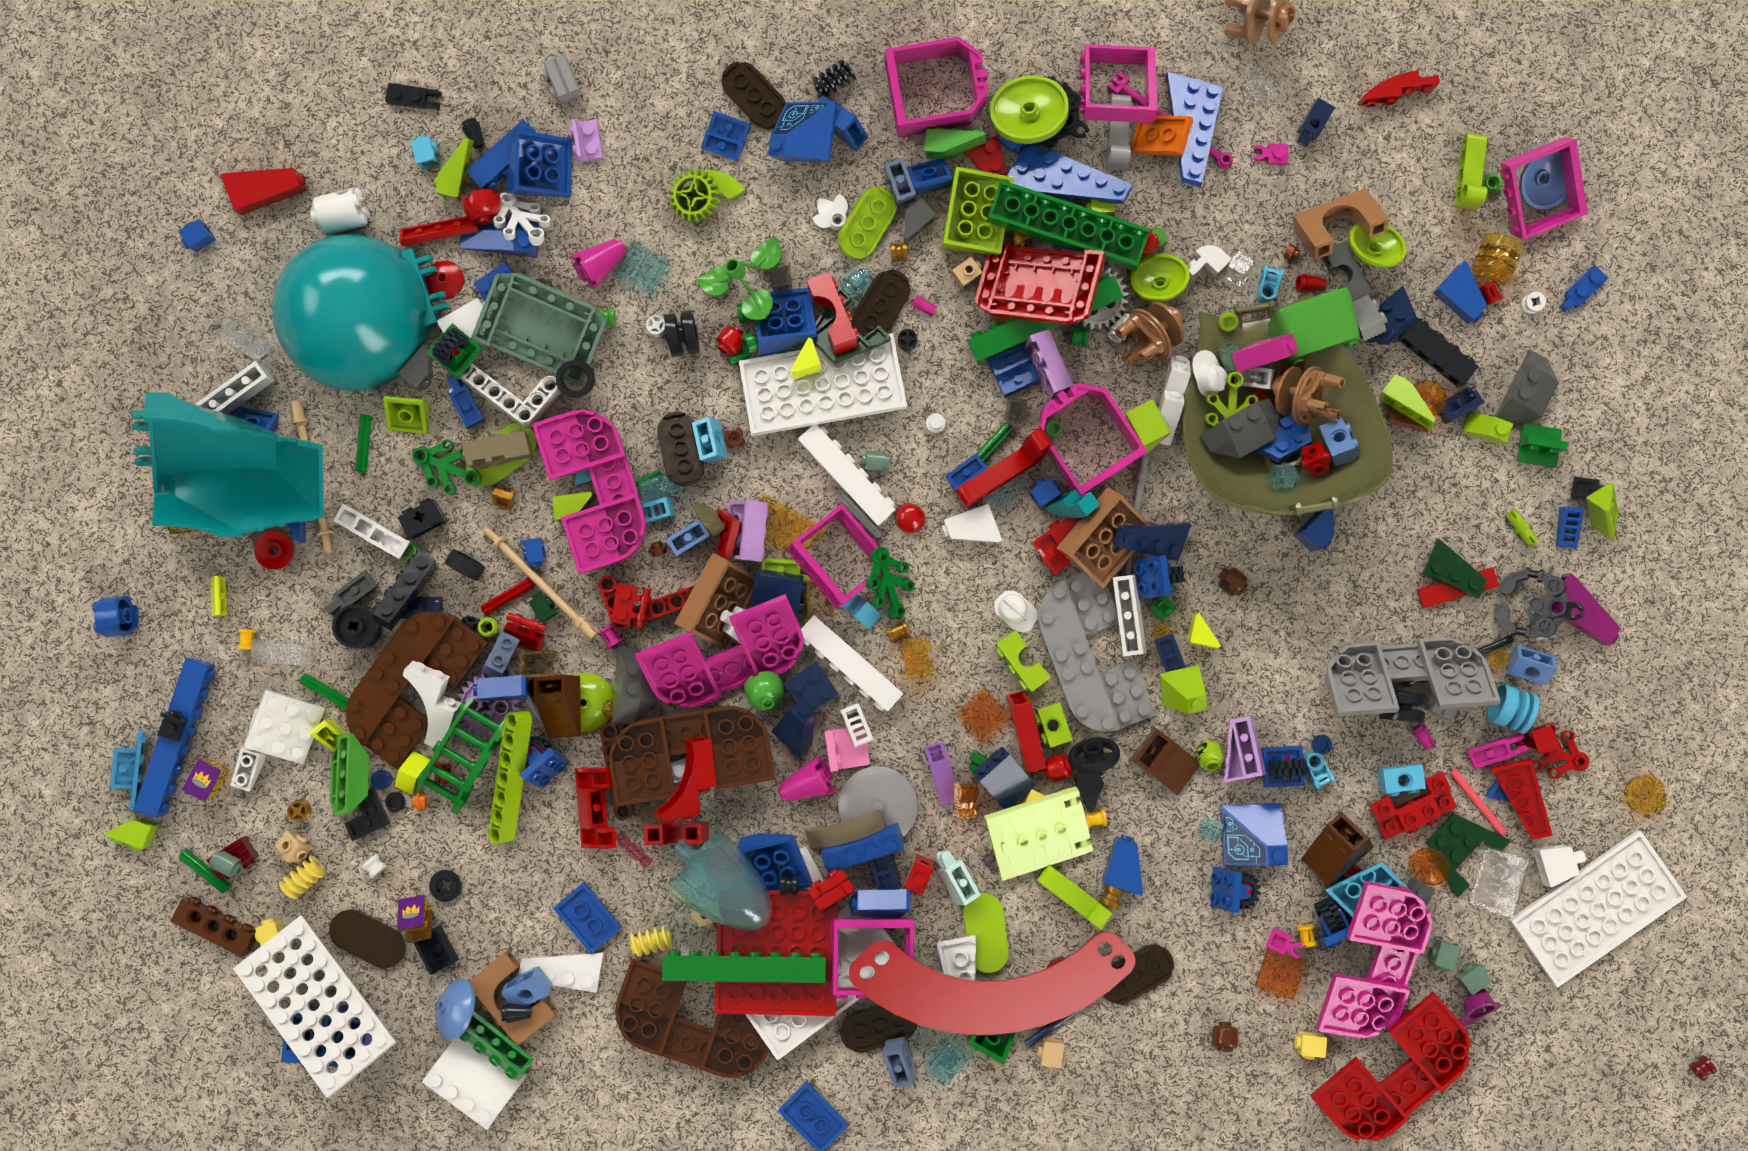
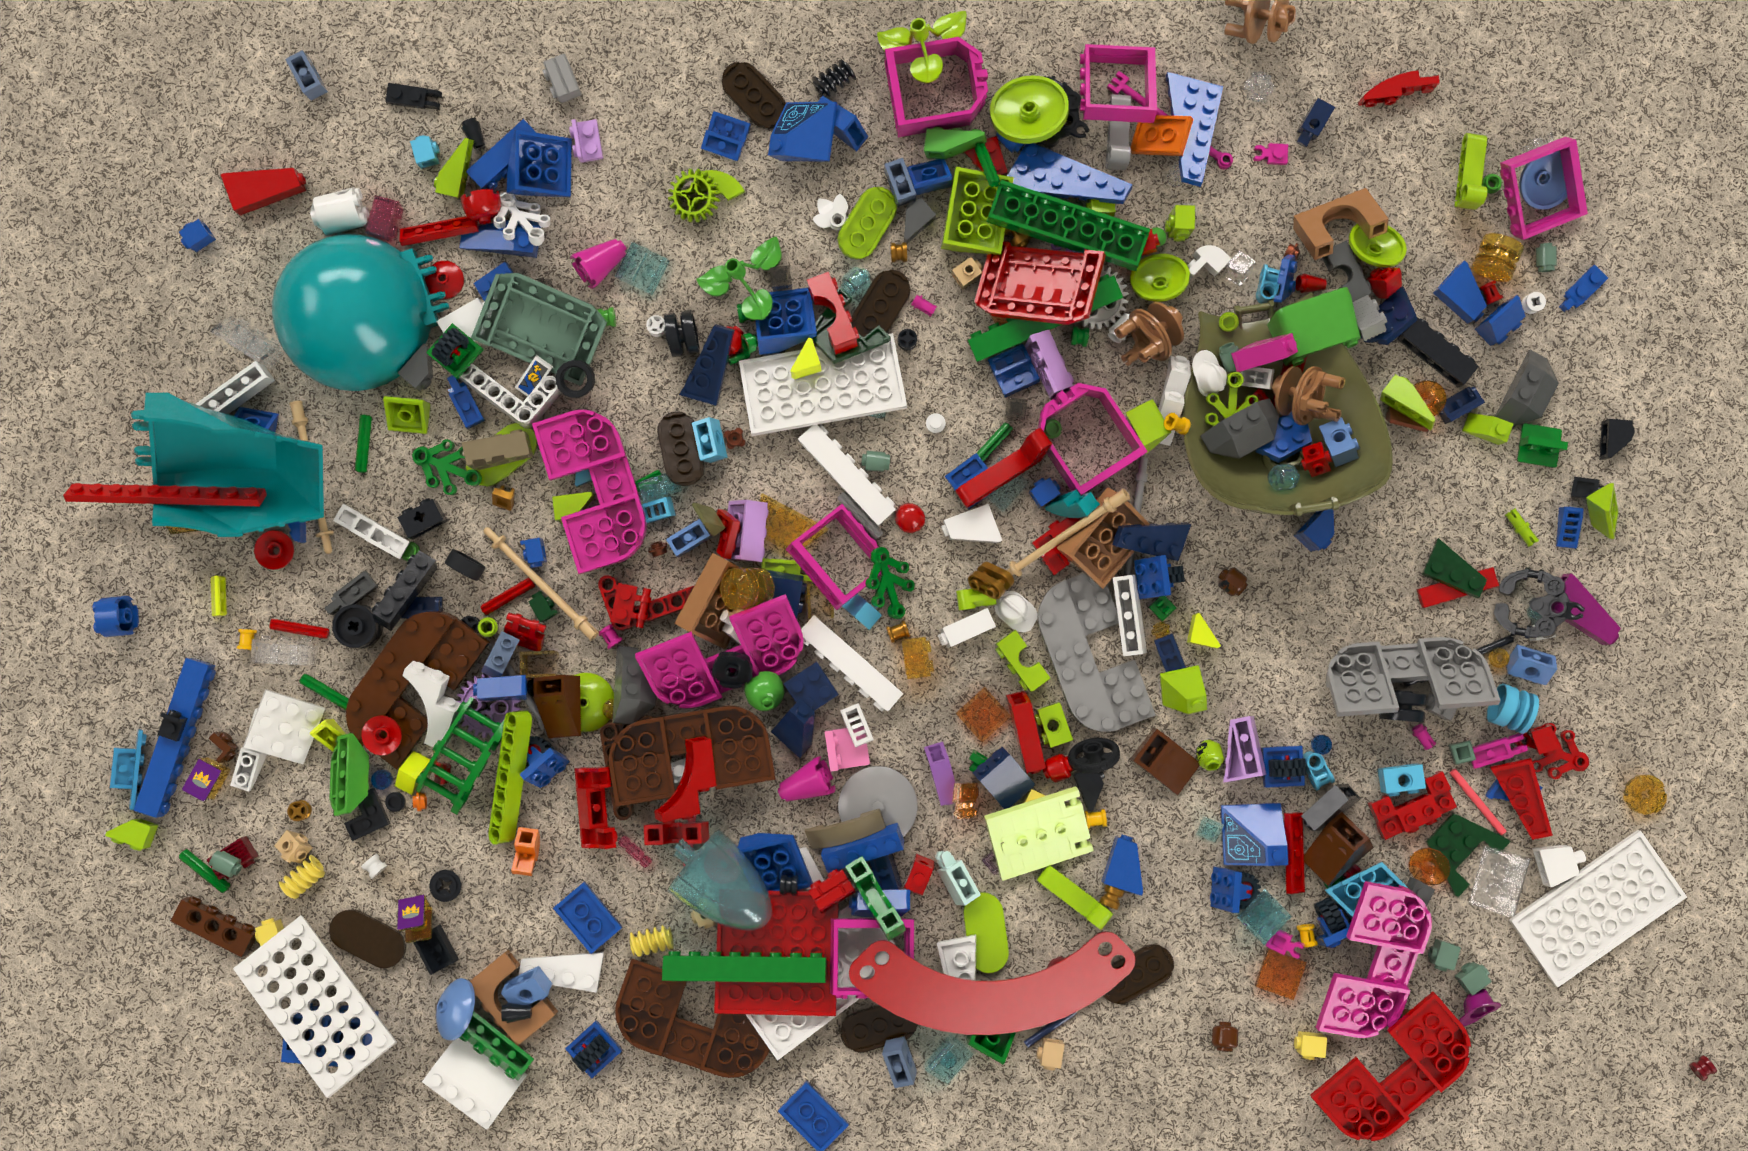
none -> red plate [63,483,267,506]
none -> reddish brown bracket [208,732,238,763]
none -> red axle [269,619,329,639]
none -> sand blue brick [285,50,328,101]
none -> red dish [361,715,402,755]
none -> clear pink brick [365,195,403,242]
none -> orange brick [511,827,540,876]
none -> tile [515,355,553,397]
none -> blue plate [565,1020,623,1079]
none -> dark blue wing [679,324,735,406]
none -> black plate [712,651,753,689]
none -> clear yellow wheel [720,567,774,610]
none -> green arch [845,856,906,941]
none -> lime plant [877,11,967,84]
none -> white arch [938,608,996,648]
none -> lime piece [956,589,997,610]
none -> pearl gold brick [968,562,1014,599]
none -> green axle [975,142,1000,187]
none -> tan bar [1007,488,1131,577]
none -> yellow bush [1164,413,1191,435]
none -> lime brick [1165,205,1195,242]
none -> clear light blue slope [1237,889,1292,945]
none -> blue wing [1274,254,1297,303]
none -> red tile [1284,812,1305,894]
none -> slope [1301,784,1361,831]
none -> red slope [1366,267,1402,299]
none -> sand green slope [1448,740,1476,765]
none -> blue slope [1475,295,1526,346]
none -> sand green brick [1536,243,1557,272]
none -> black slope [1599,419,1635,460]

